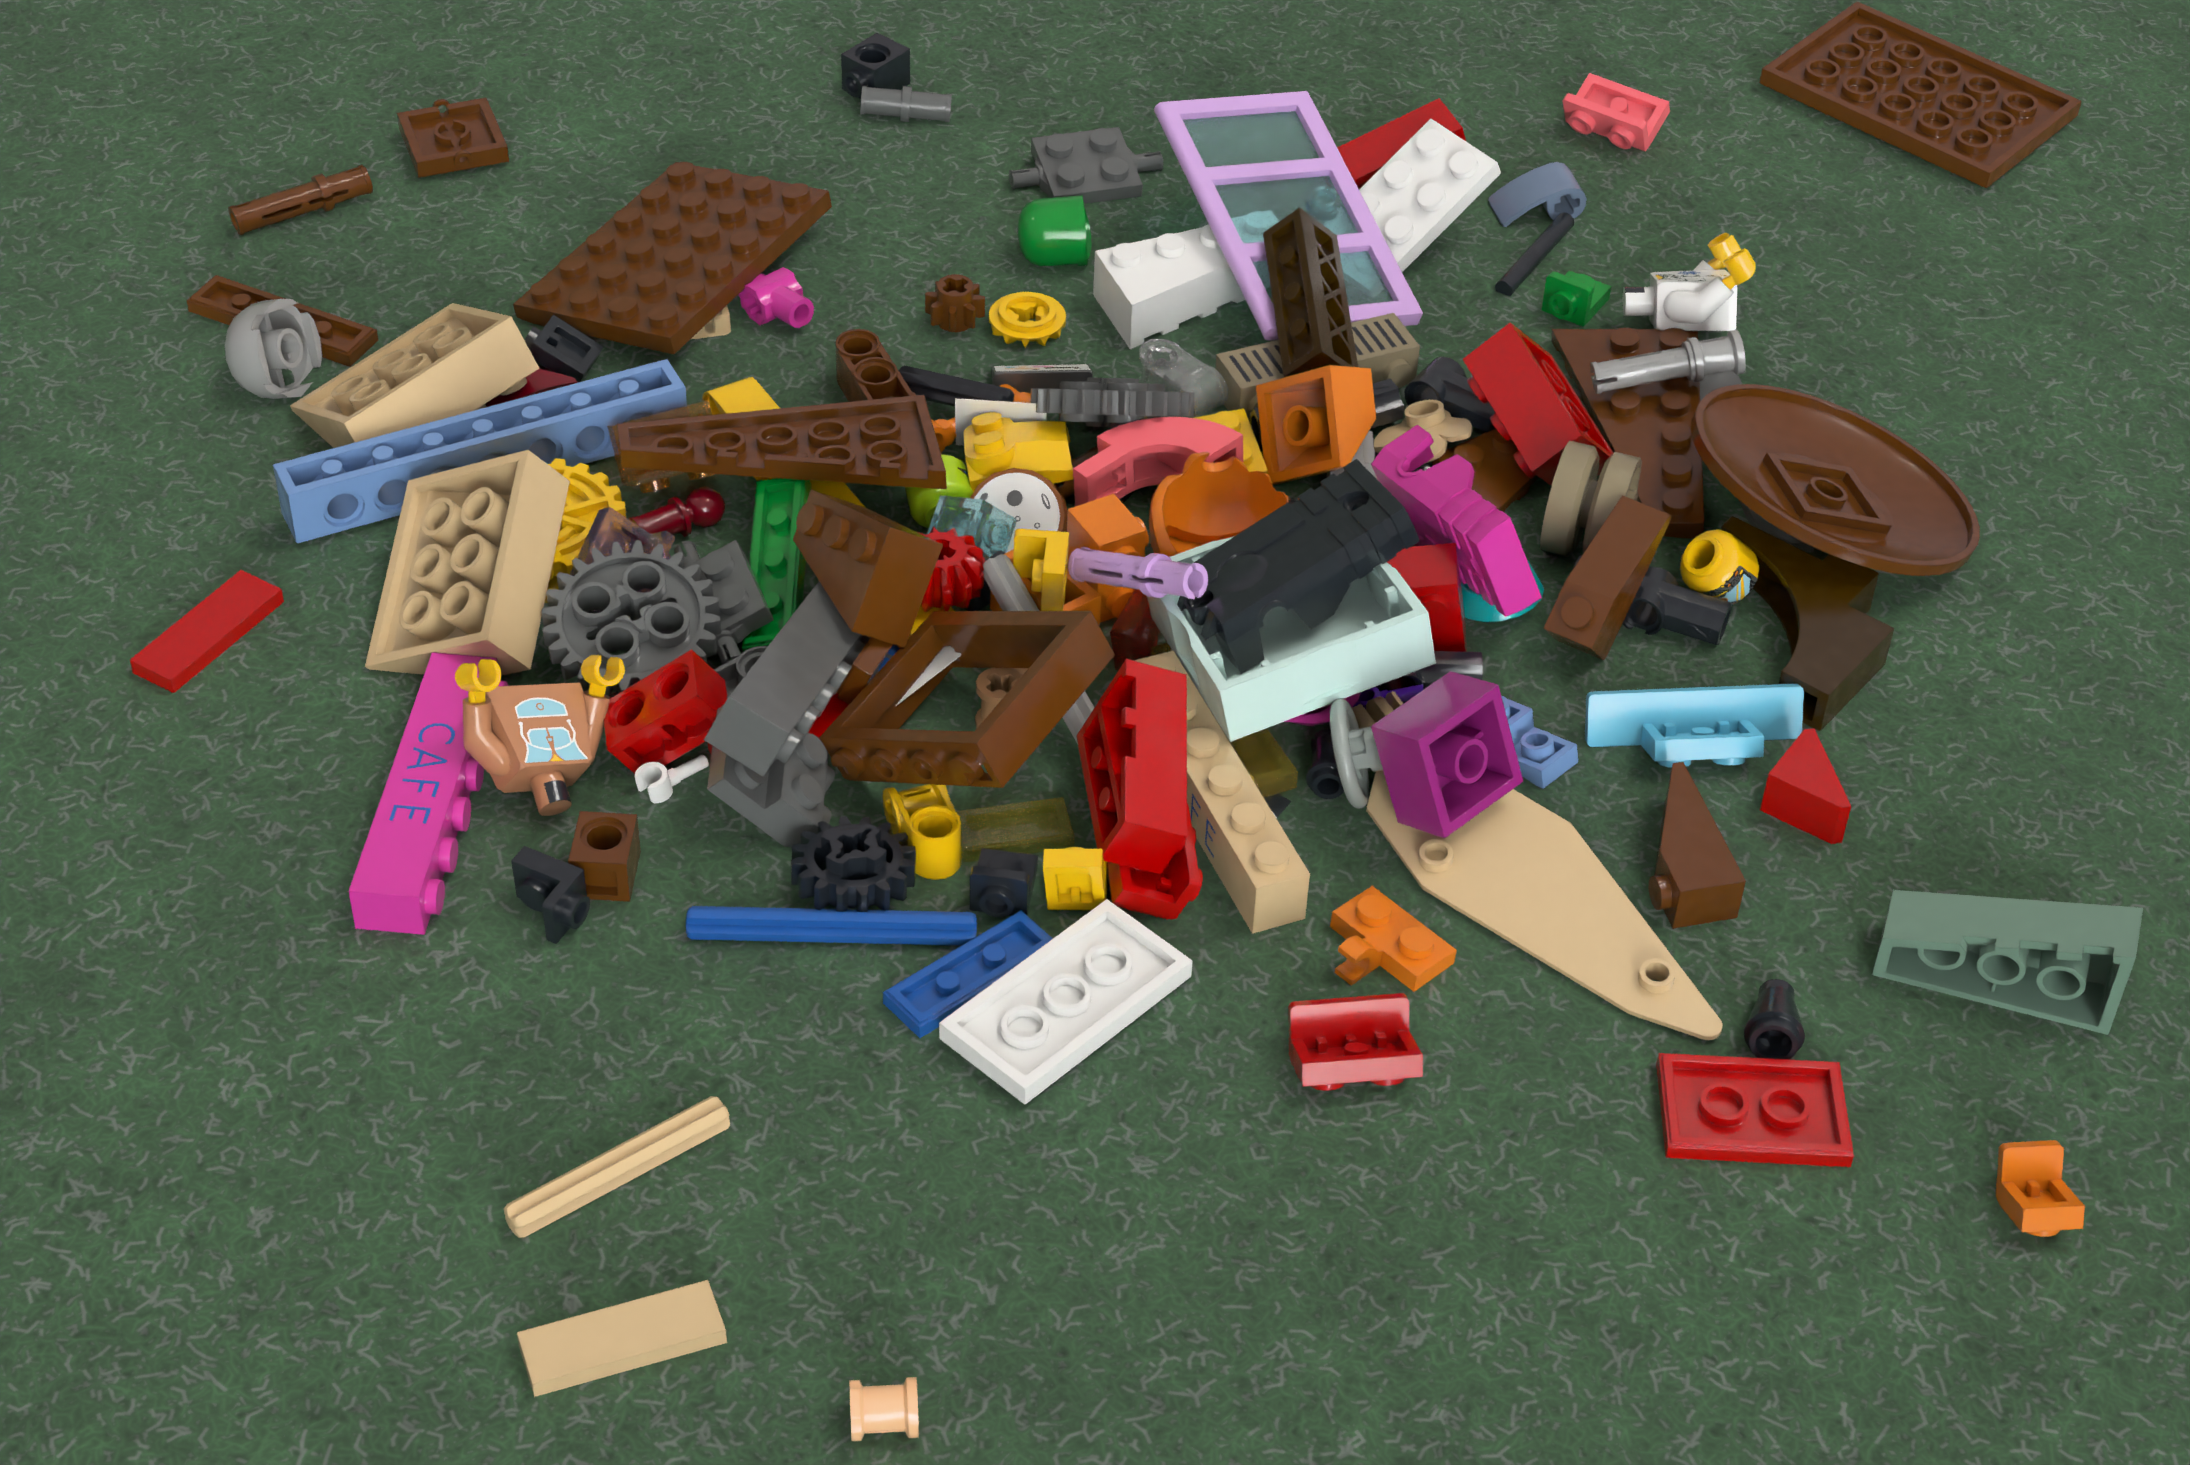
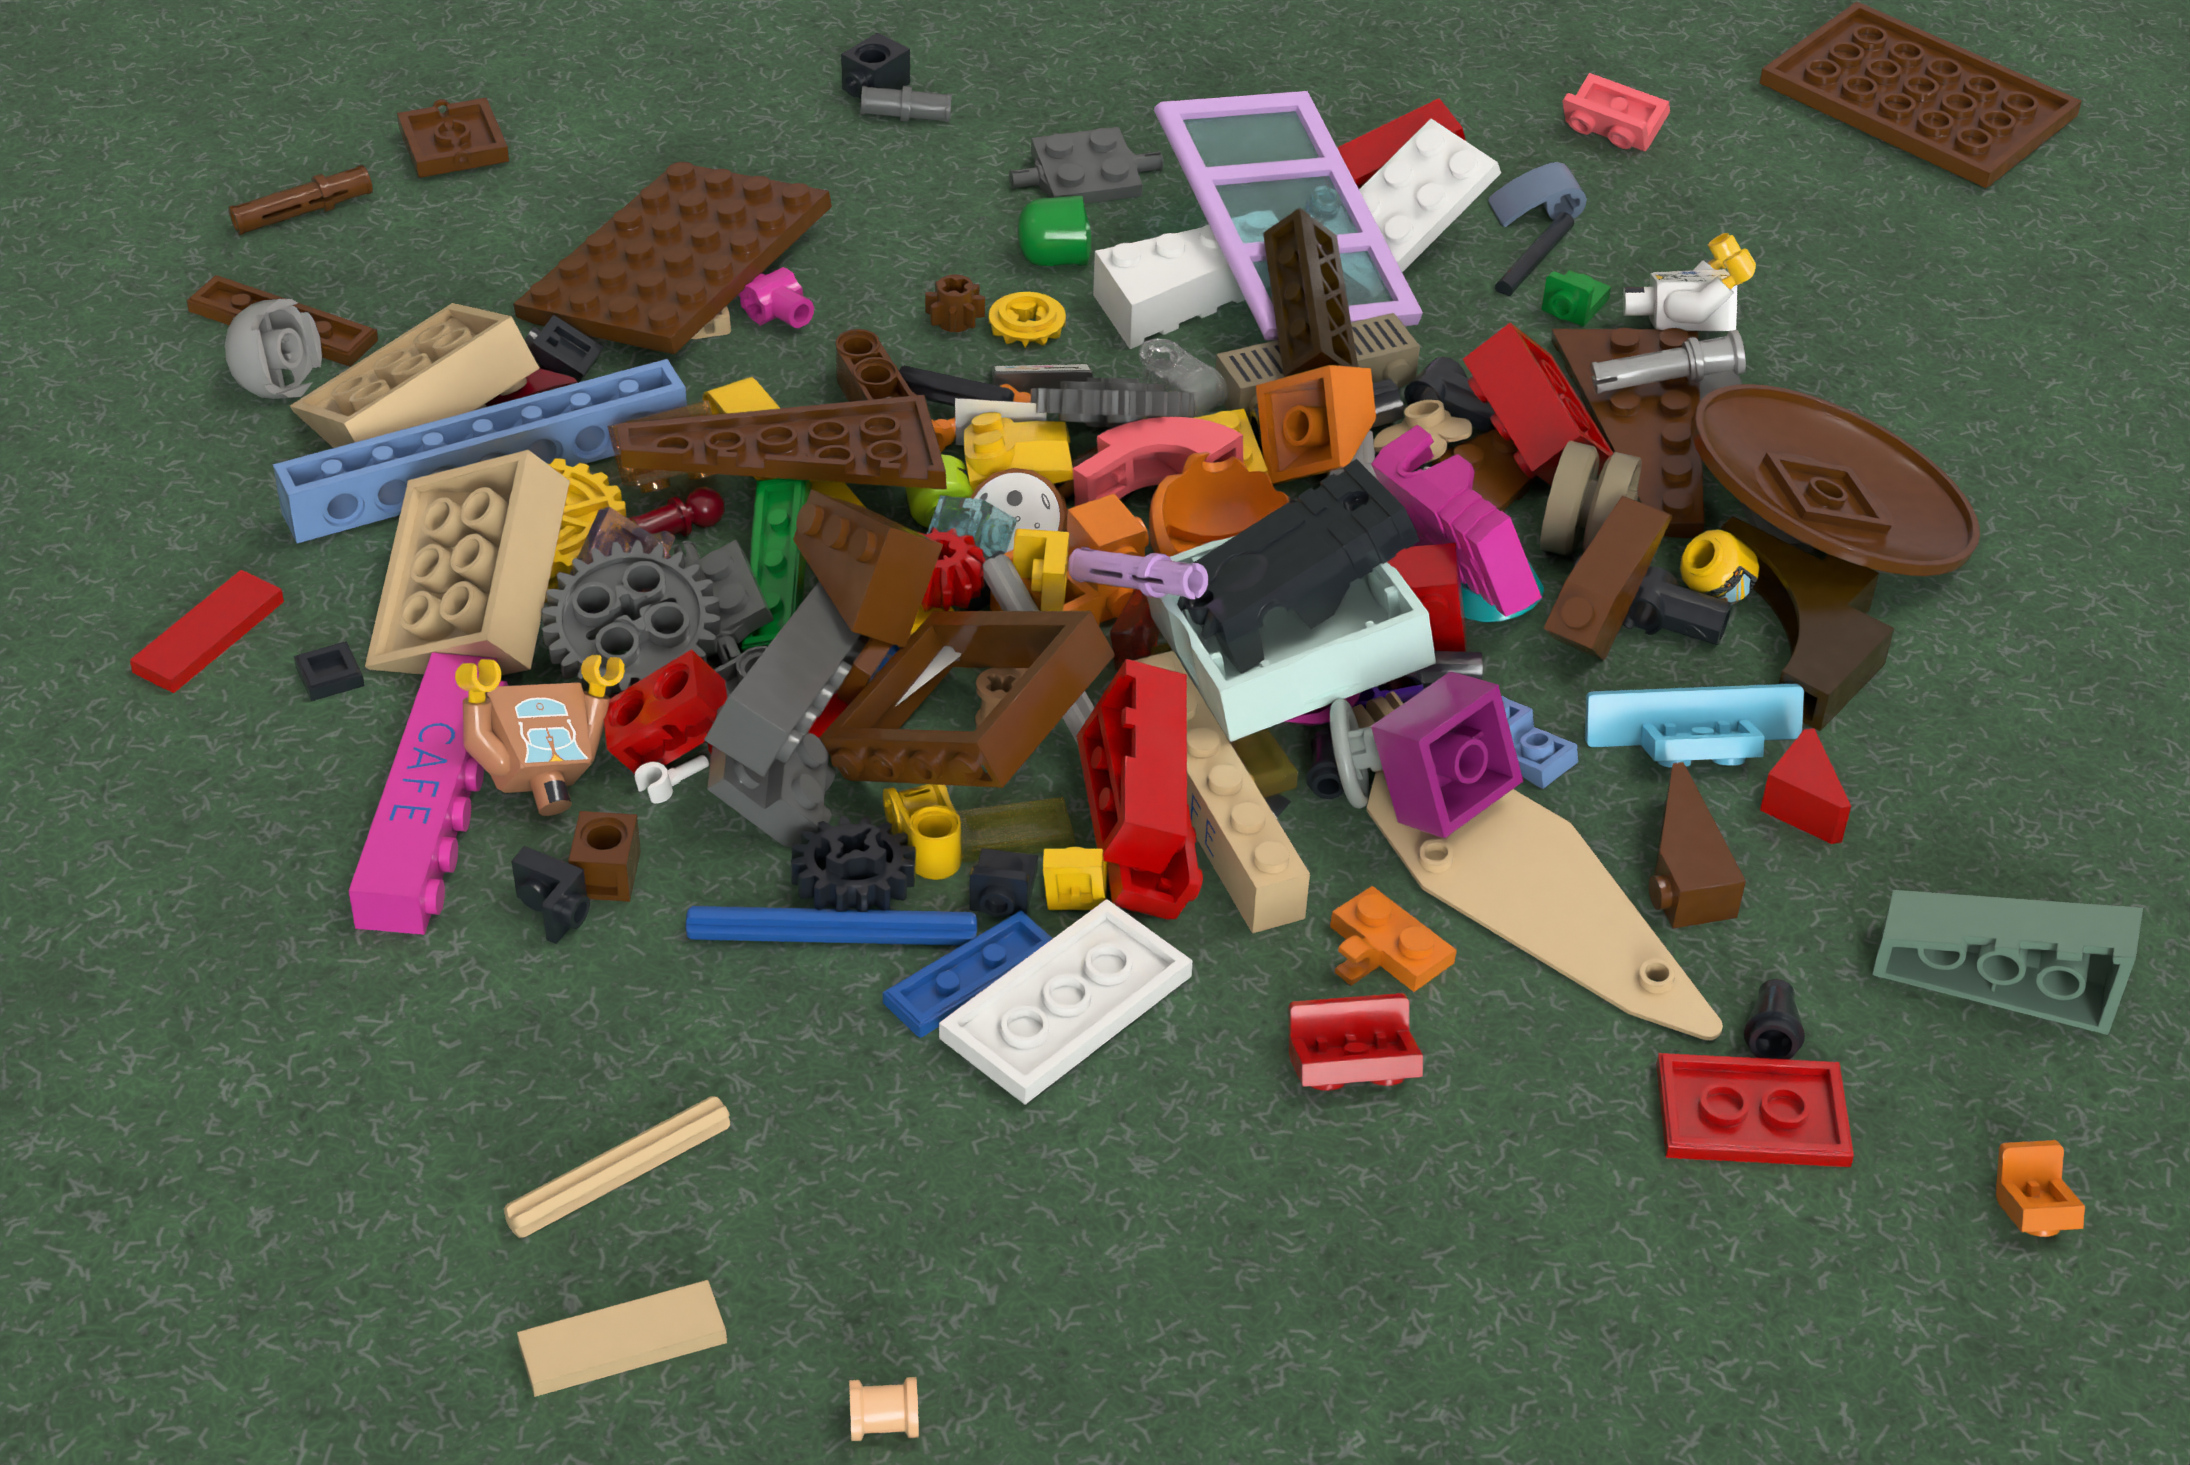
none -> black tile [294,641,365,701]

